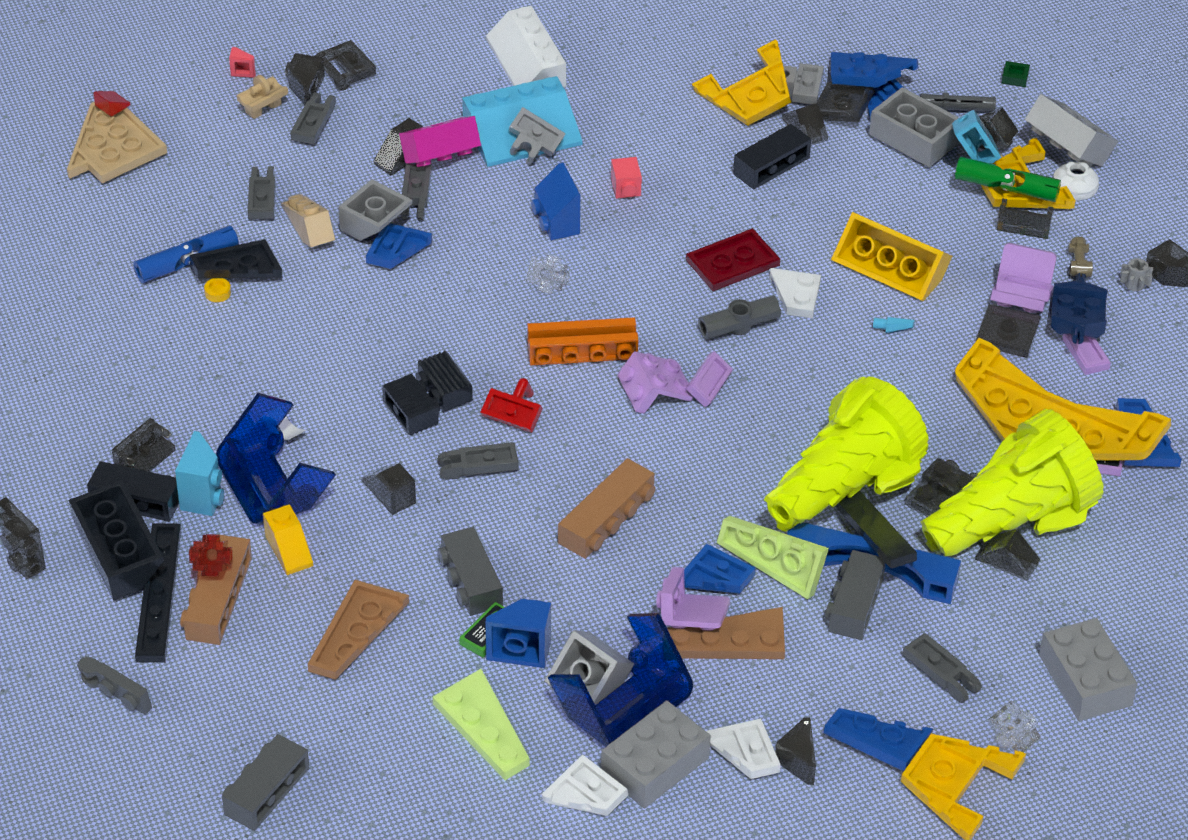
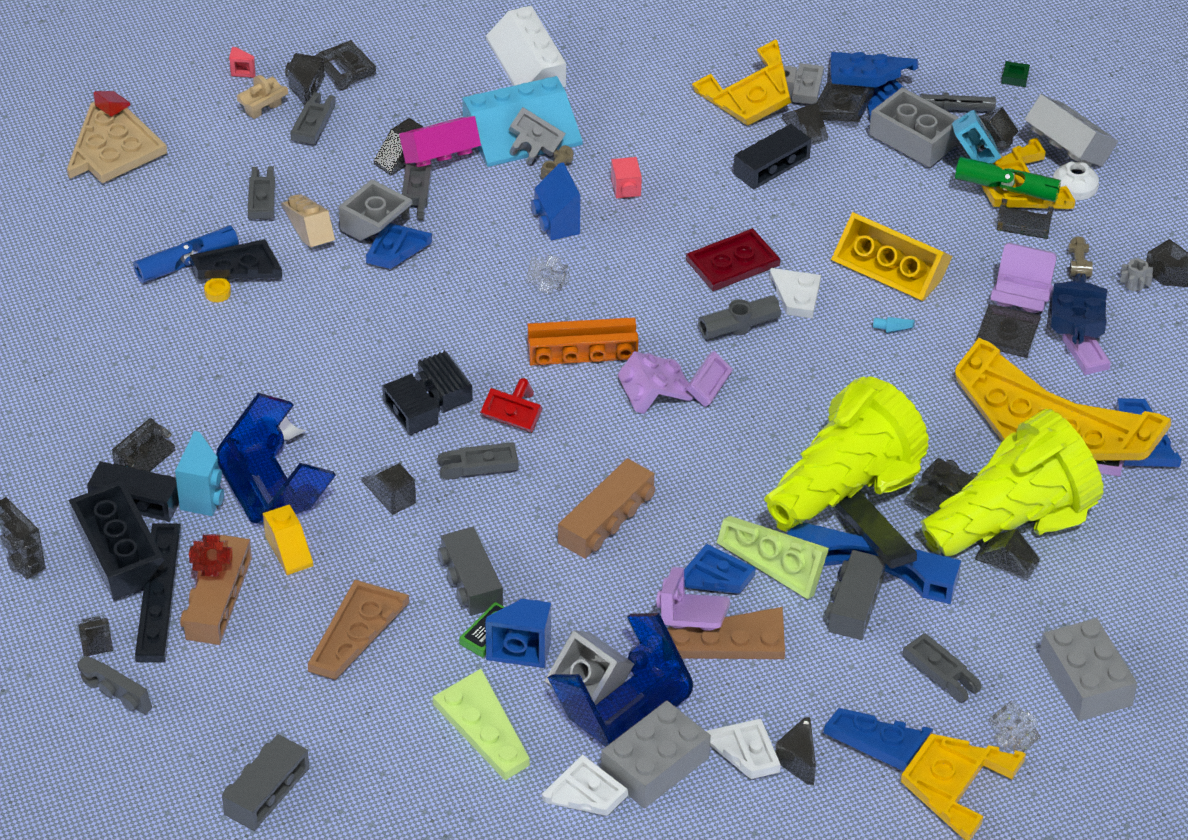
none -> clear smoke slope [76,615,113,657]
none -> dark tan bar [541,145,574,179]

